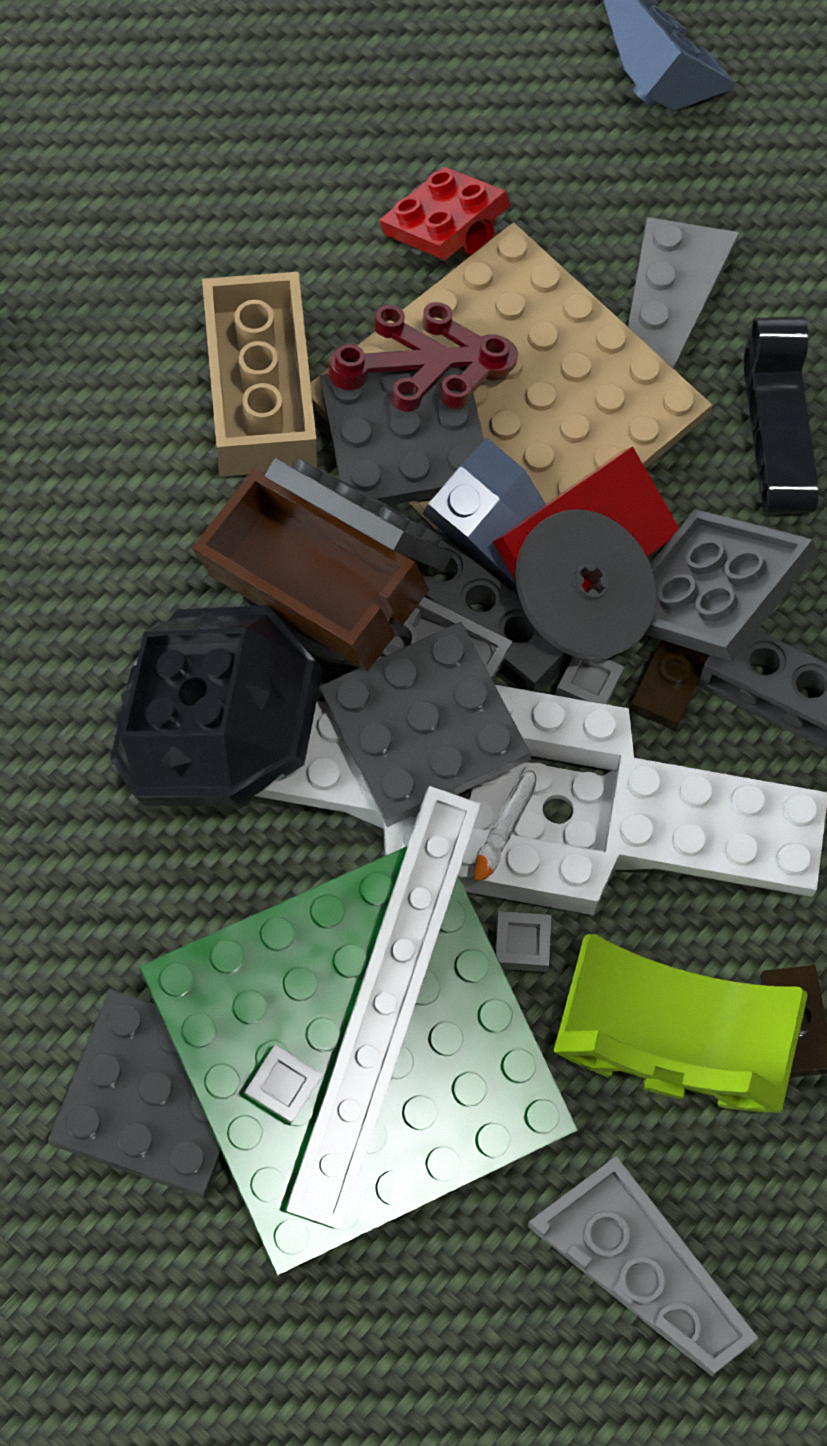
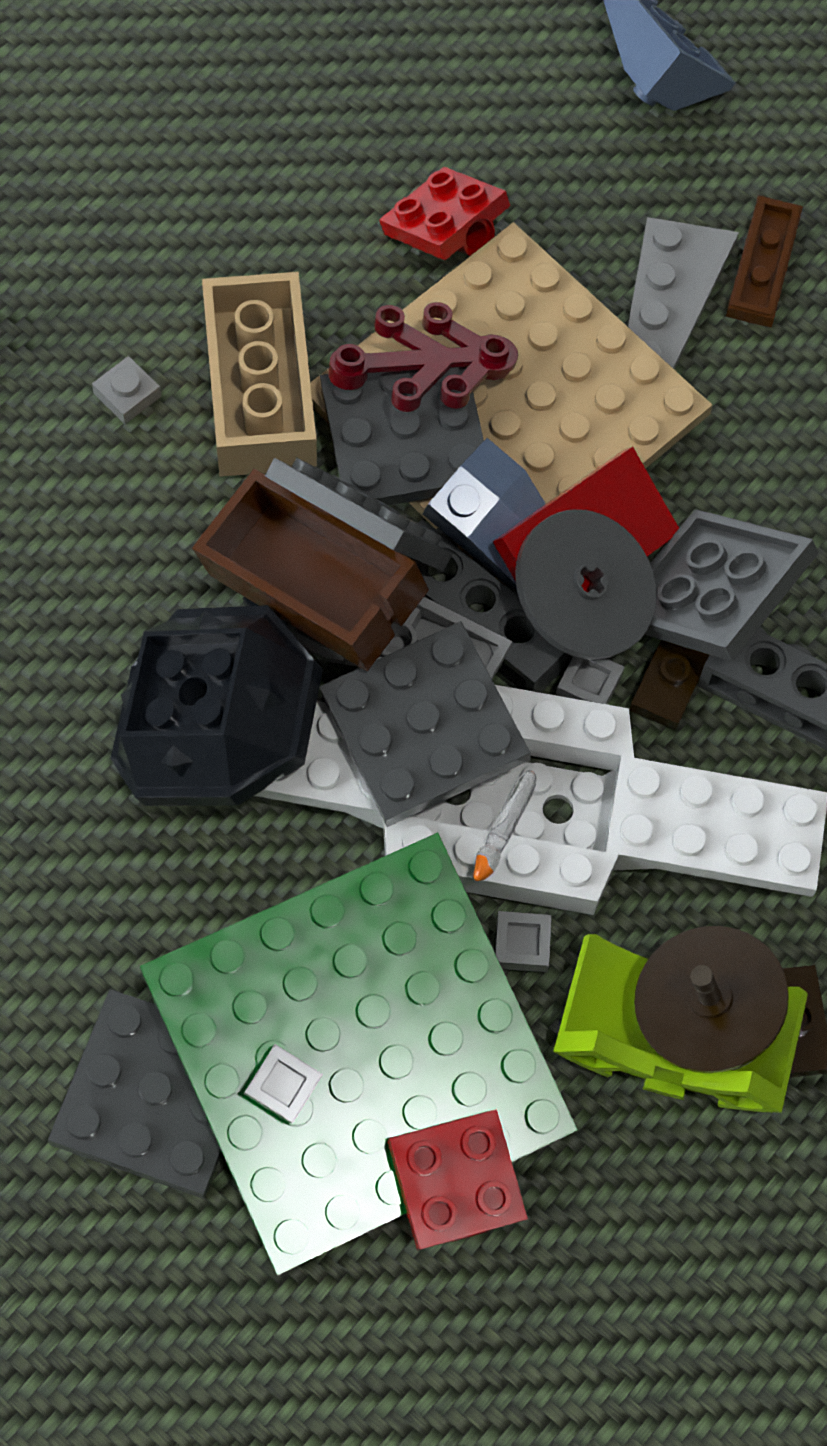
white plate [285,786,481,1229] -> none
light grey wing [527,1156,759,1376] -> none
black beam [744,316,818,514] -> none
none -> light grey plate [92,356,161,424]
none -> red plate [387,1109,528,1251]
none -> dark brown piece [634,926,789,1073]
none -> reddish brown tile [726,195,803,328]

